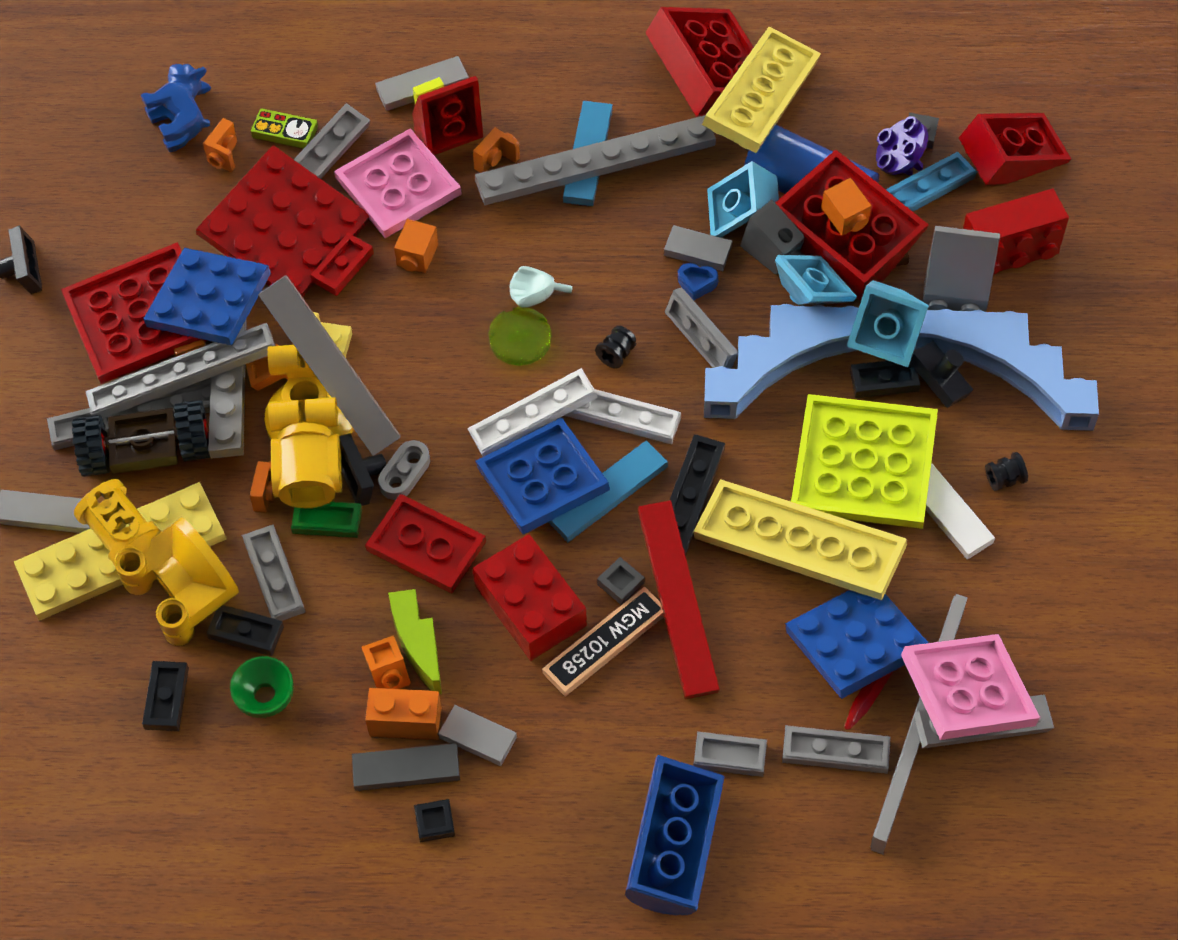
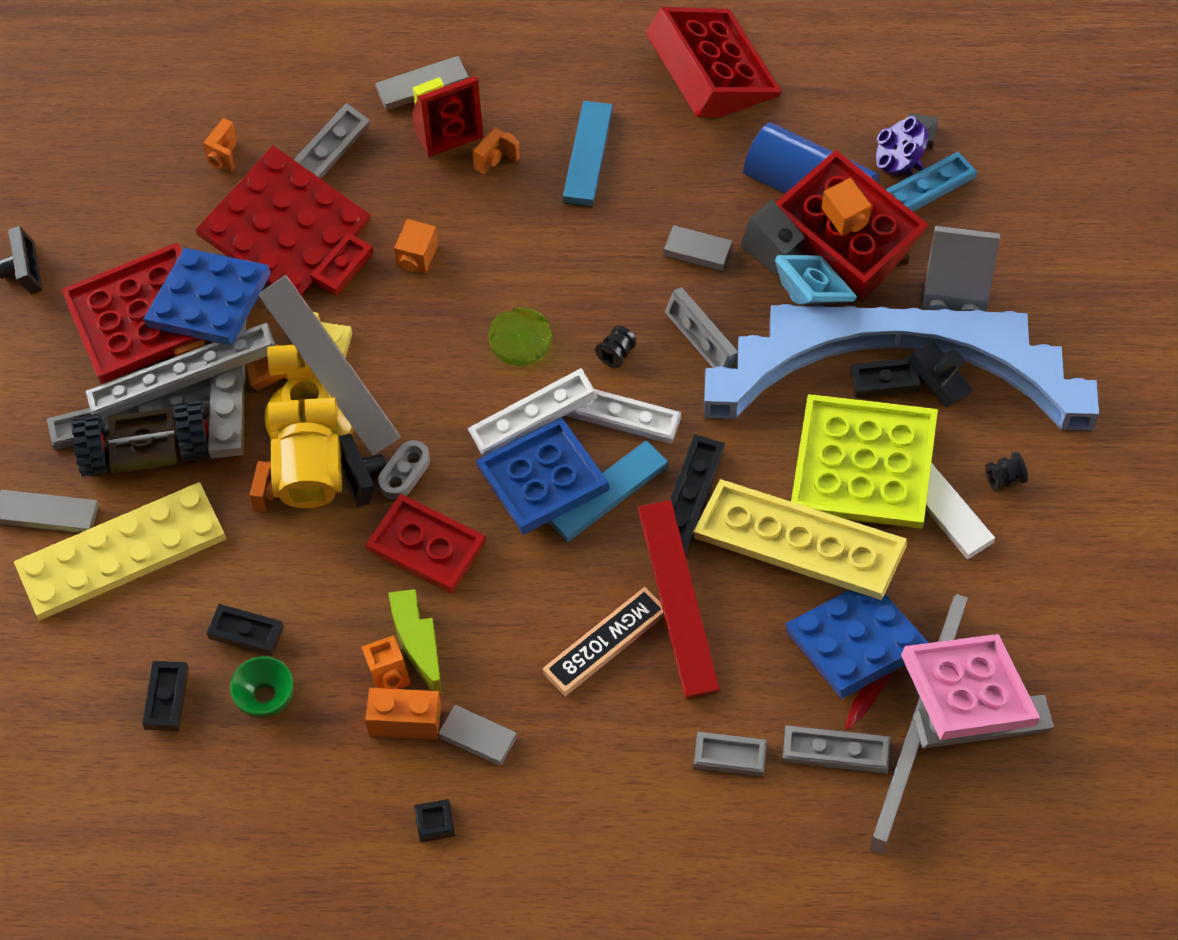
yellow piece [74,479,239,646] -> none
blue animal [141,64,211,152] -> none
light grey tile [242,524,305,621] -> none
tile [251,108,318,149] -> none
green tile [291,502,362,538] -> none
bright pink plate [334,128,462,238] -> none
dark grey tile [352,743,460,791] -> none
red brick [472,534,587,661] -> none
light grey plate [475,115,716,206] -> none
light aqua piece [509,266,572,307] -> none
dark grey plate [597,557,645,605] -> none
blue brick [625,755,725,915] -> none
blue tile [678,263,718,301] -> none
light yellow plate [702,27,821,153] -> none
medium azure slope [707,161,779,238] -> none
medium azure slope [847,280,929,367] -> none
red slope [959,113,1071,185] -> none
red brick [963,188,1069,275] -> none

